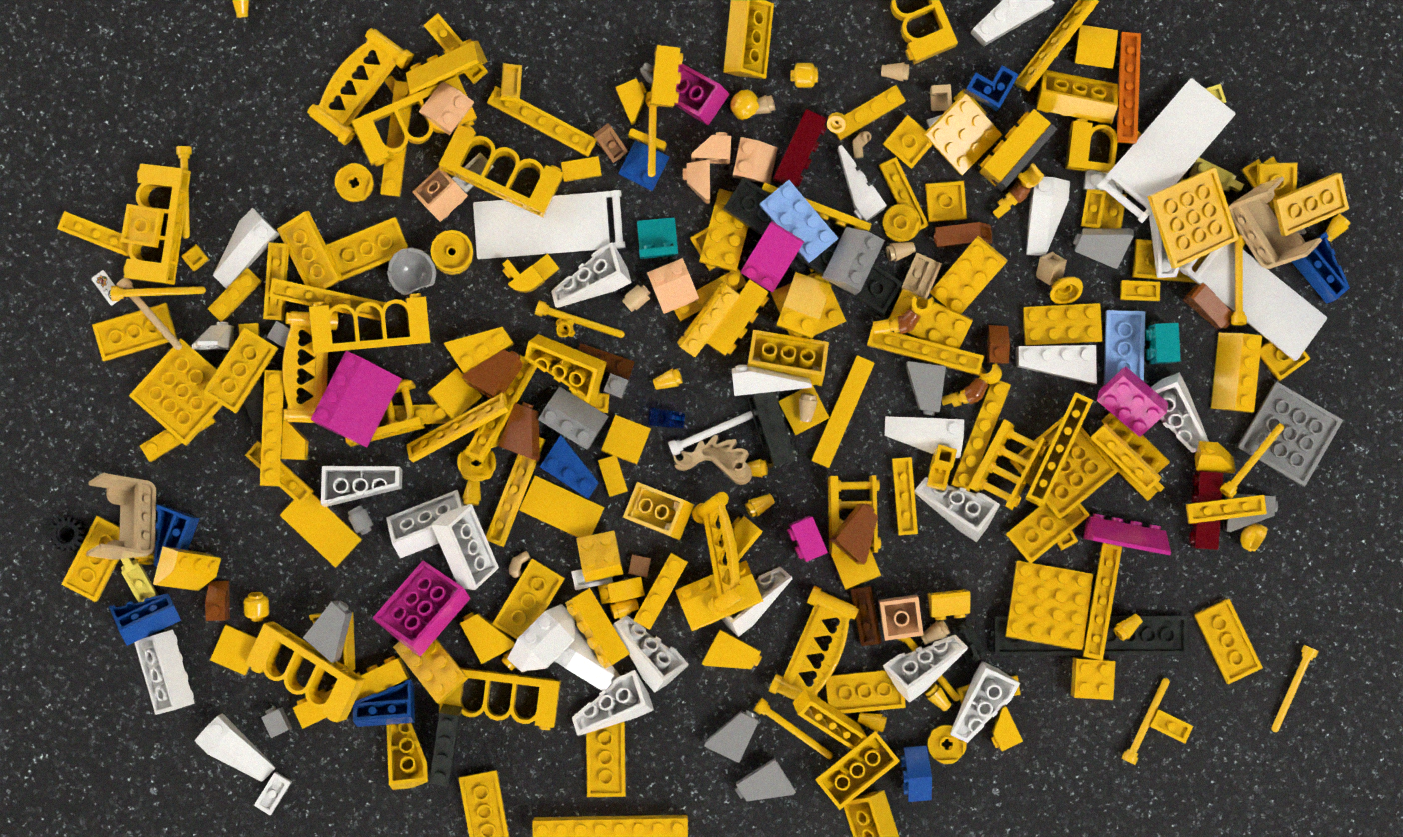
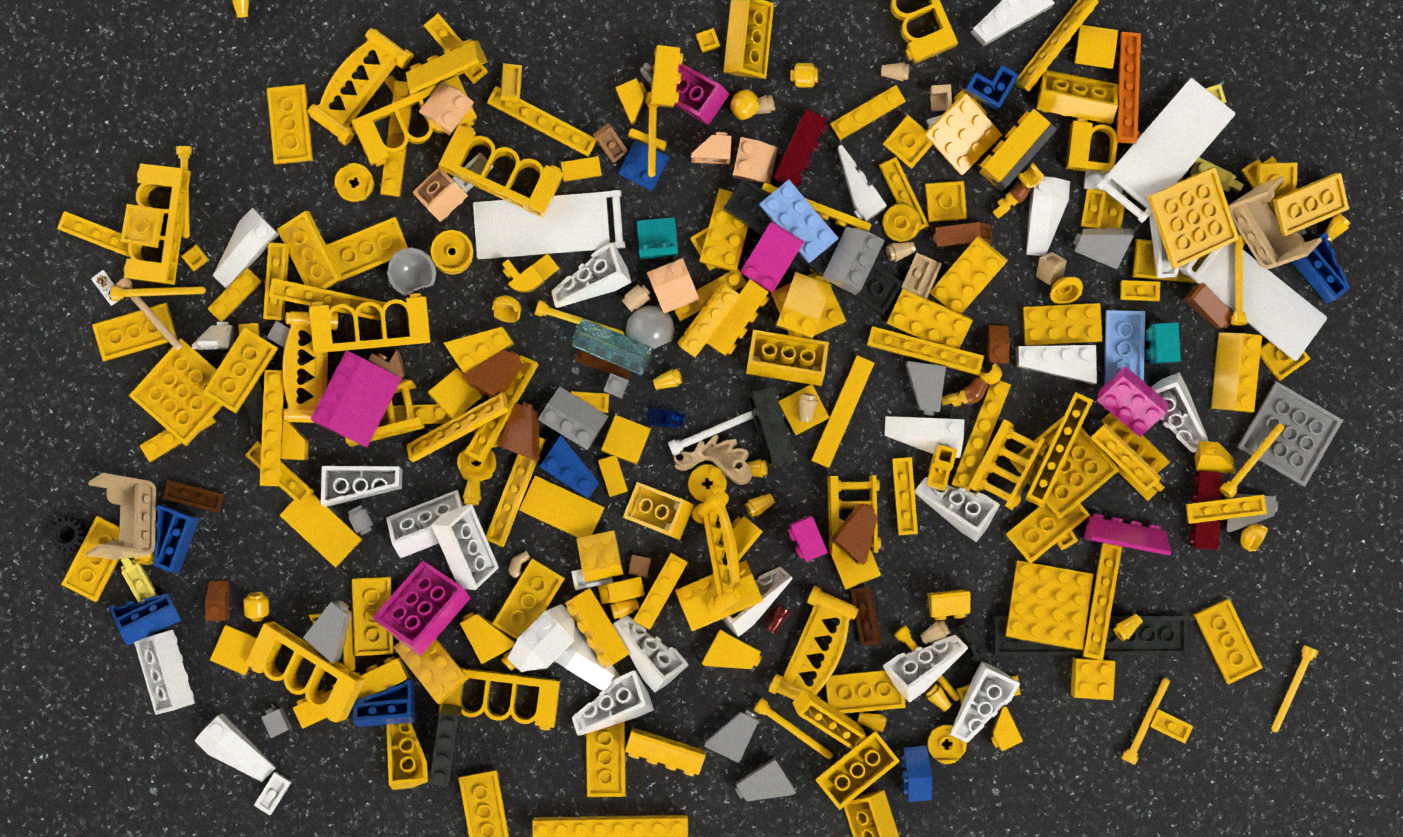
yellow slope [153,546,221,591] -> none
yellow wedge [525,334,607,403] -> none
yellow plate [556,319,575,337] -> none
light nougat slope [683,160,710,204] -> none
white wedge [732,365,812,396] -> none
yellow tile [827,112,847,133] -> none
tan arm [852,131,871,158] -> none
piece [873,296,934,334] -> none
light nougat slope [878,595,923,641] -> none
none -> reddish brown plate [163,480,225,513]
none -> yellow tile [267,84,313,165]
none -> yellow tile [352,577,393,656]
none -> medium nougat slope [368,350,406,380]
none -> yellow hair [492,295,521,323]
none -> clear light blue brick [572,318,653,375]
none -> yellow slope [625,727,706,776]
none -> light grey cylinder [626,305,675,353]
none -> yellow plate [688,464,727,503]
none -> yellow tile [696,28,720,53]
none -> clear red pin [765,605,791,635]

